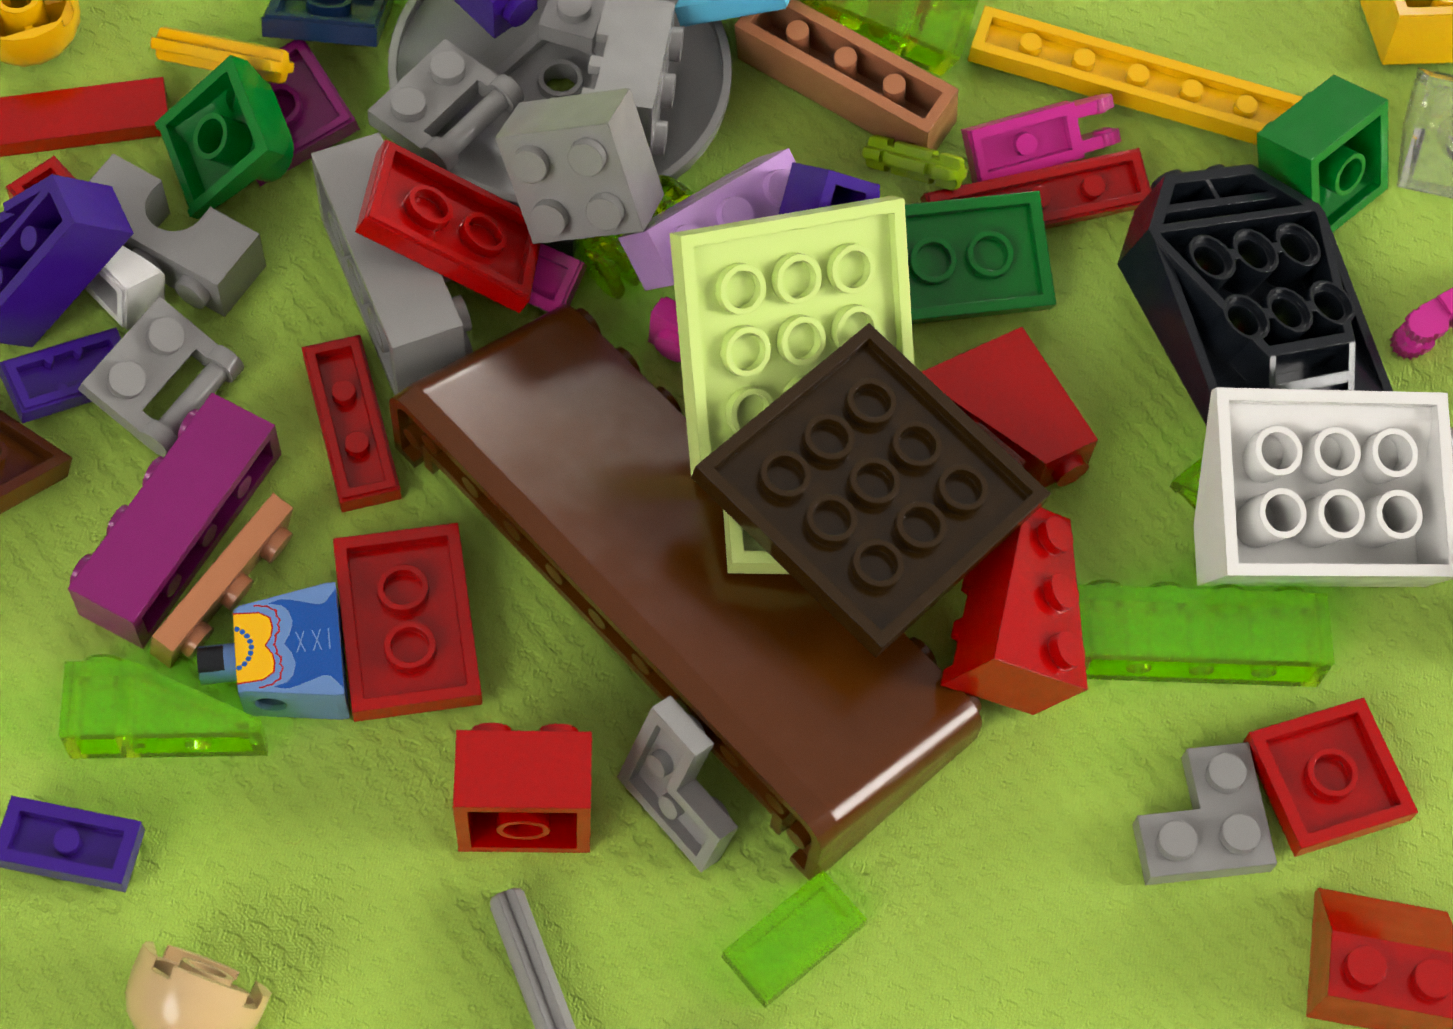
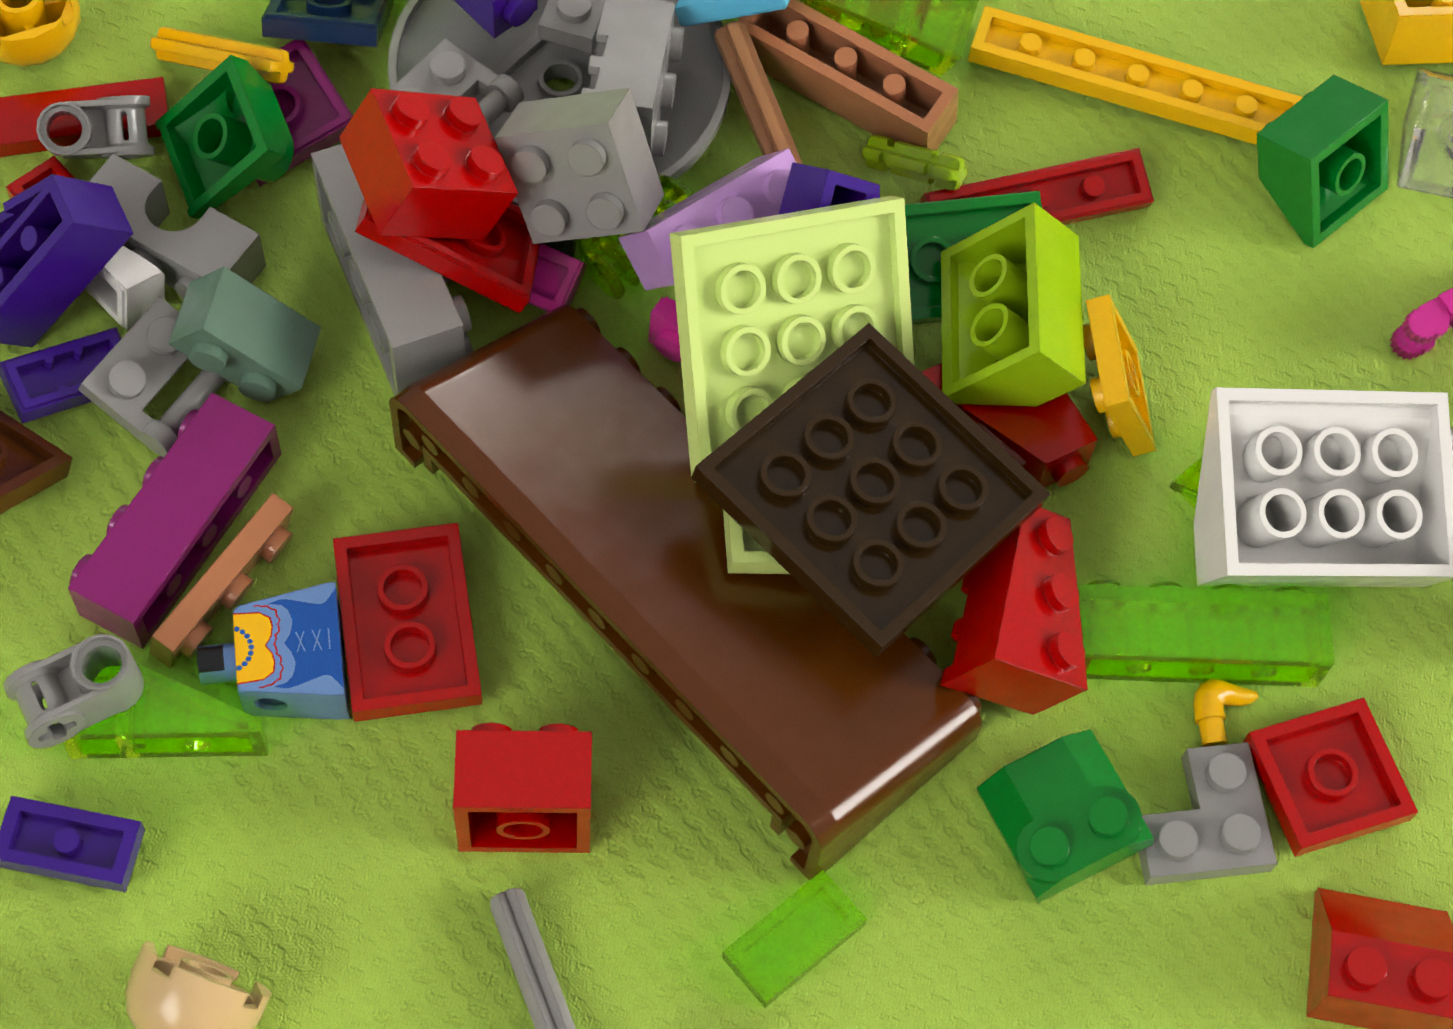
red tile [301,335,402,513] -> none
light grey plate [617,695,738,872] -> none
dark pink hinge [961,93,1121,183] -> none
black hinge [1117,164,1393,426] -> none
none -> light grey piece [3,634,144,748]
none -> light grey piece [36,95,155,159]
none -> sand green brick [168,266,321,403]
none -> red brick [339,88,518,240]
none -> medium nougat axle [714,21,803,164]
none -> lime slope [941,203,1086,407]
none -> green slope [977,729,1154,903]
none -> yellow plate [1083,294,1156,457]
none -> yellow animal [1193,679,1258,747]

